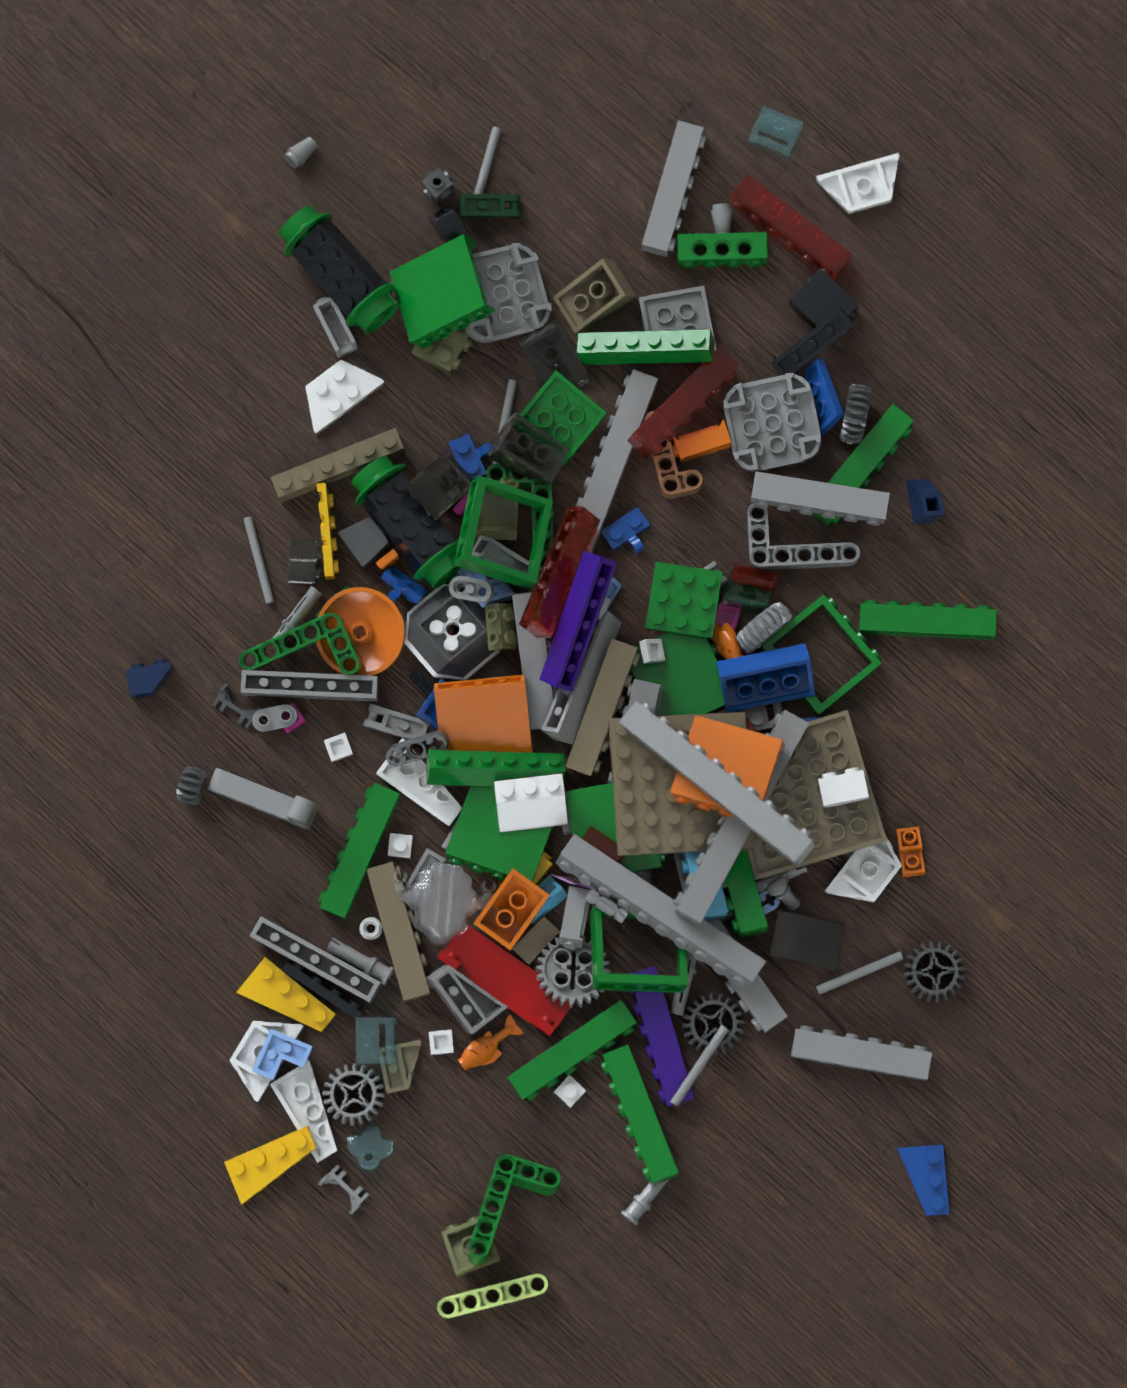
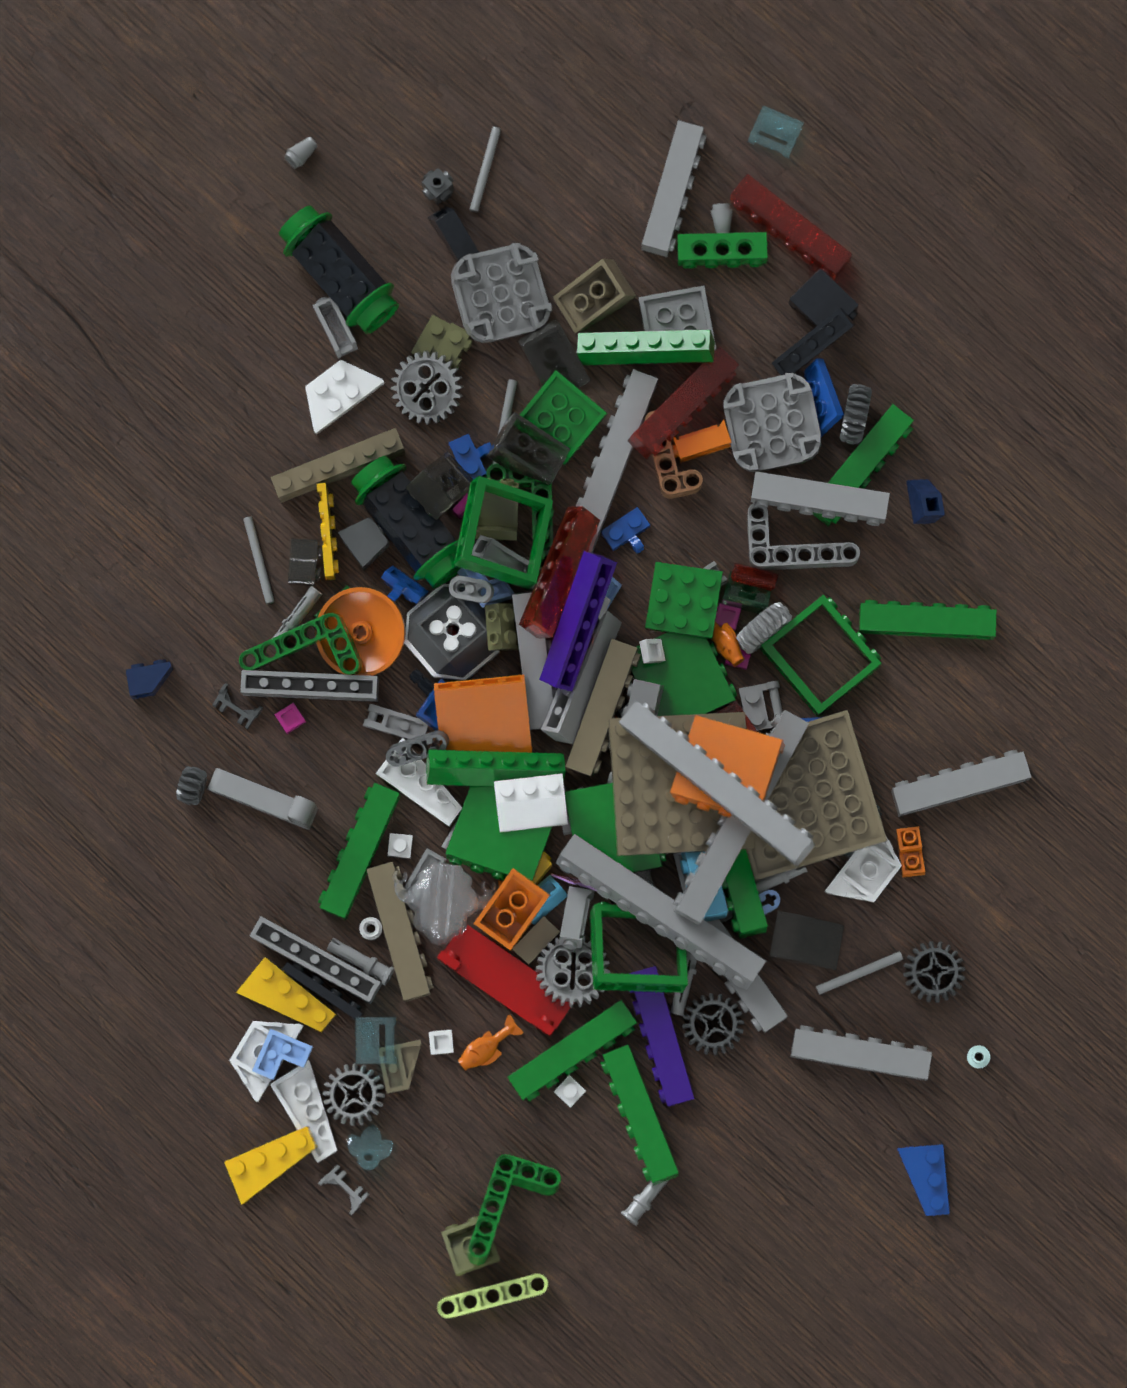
light grey plate [252,704,297,732] -> none
white plate [324,733,353,762] -> none
orange tile [376,549,399,573] -> none
green panel [389,234,495,348] -> none
light grey wedge [427,964,507,1035] -> none
dark green plate [459,194,521,219] -> none
clear red tile [582,825,625,864] -> none
light grey axle [586,889,628,923] -> none
light grey bar [670,1025,729,1107] -> none
blue slope [716,643,815,713] -> none
light grey pin [767,877,800,911] -> none
white wing [816,153,899,214] -> none
white piece [818,767,869,808] -> none
none -> light grey gear [391,351,464,424]
none -> light grey brick [891,750,1031,817]
none -> light aqua plate [967,1045,990,1069]

